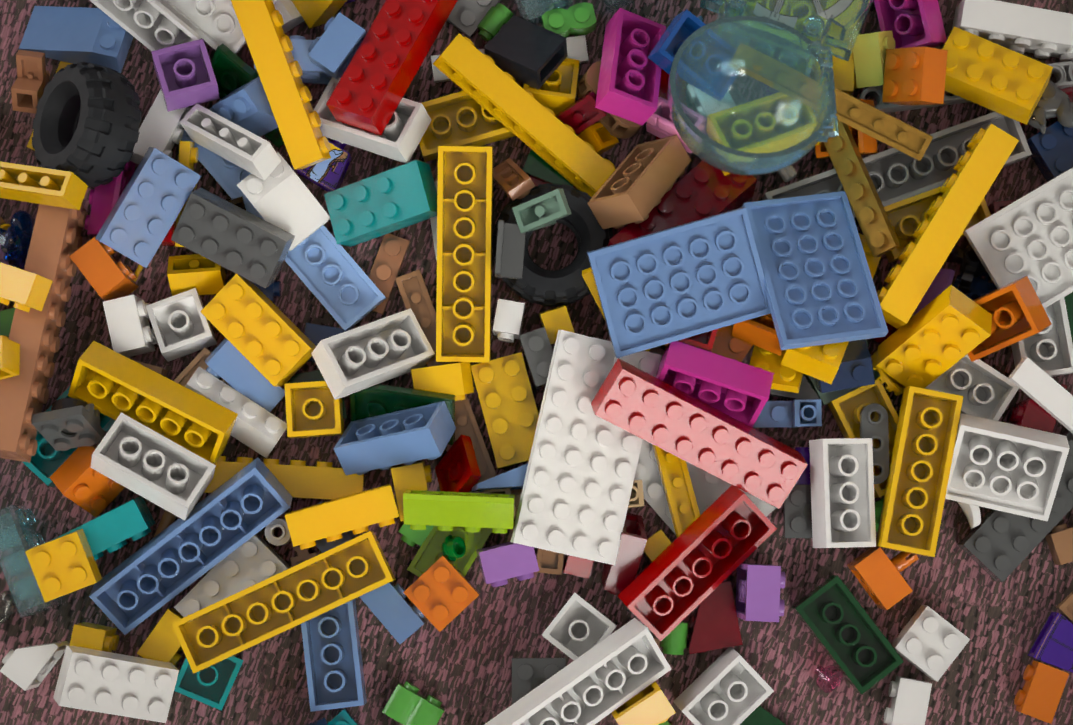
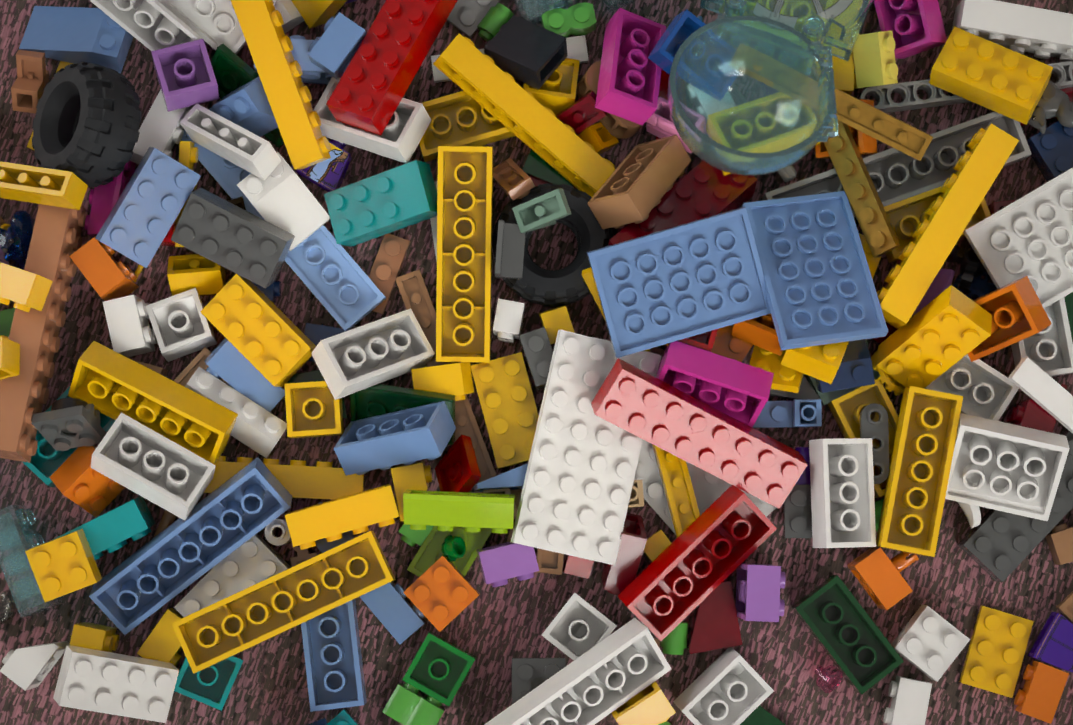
orange brick [882,47,948,106] -> none
none -> green brick [402,631,476,706]
none -> yellow plate [959,605,1034,698]

